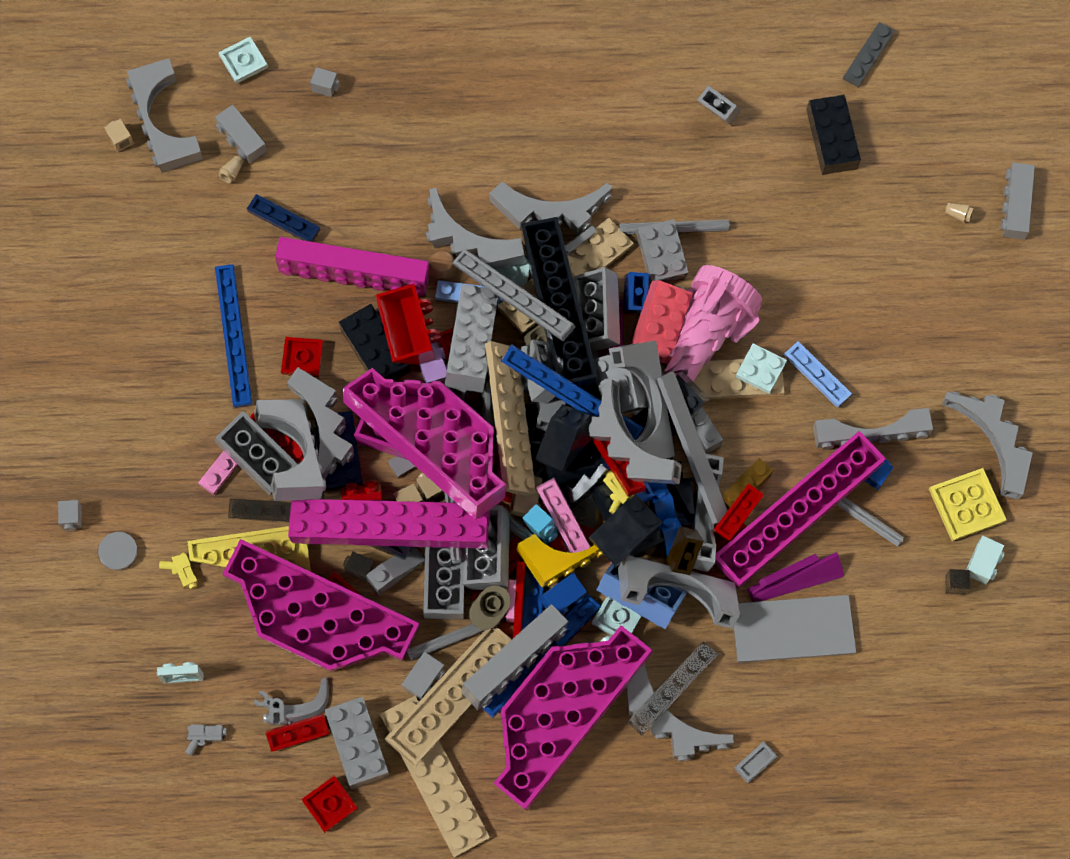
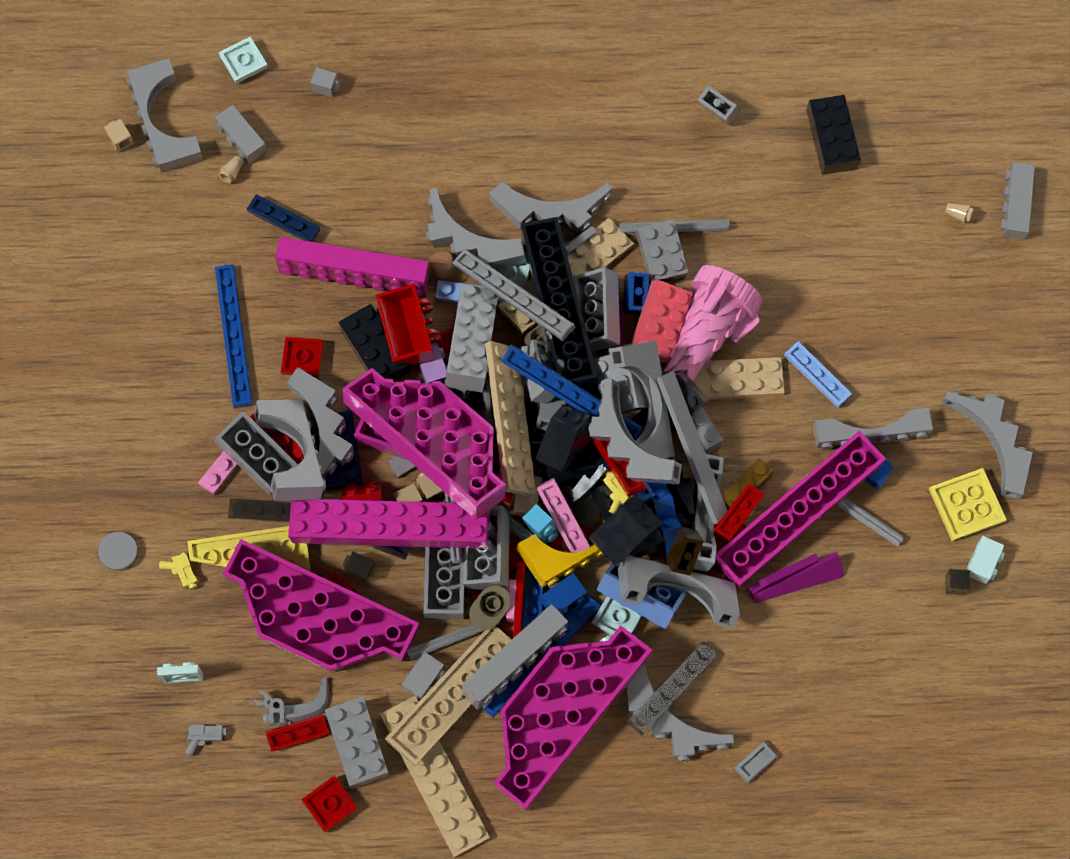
light grey brick [58,500,82,531] -> none
light grey slope [366,547,425,596] -> none
light grey tile [733,595,856,663] -> none
light aqua plate [735,343,787,394] -> none
dark grey plate [843,22,895,88] -> none

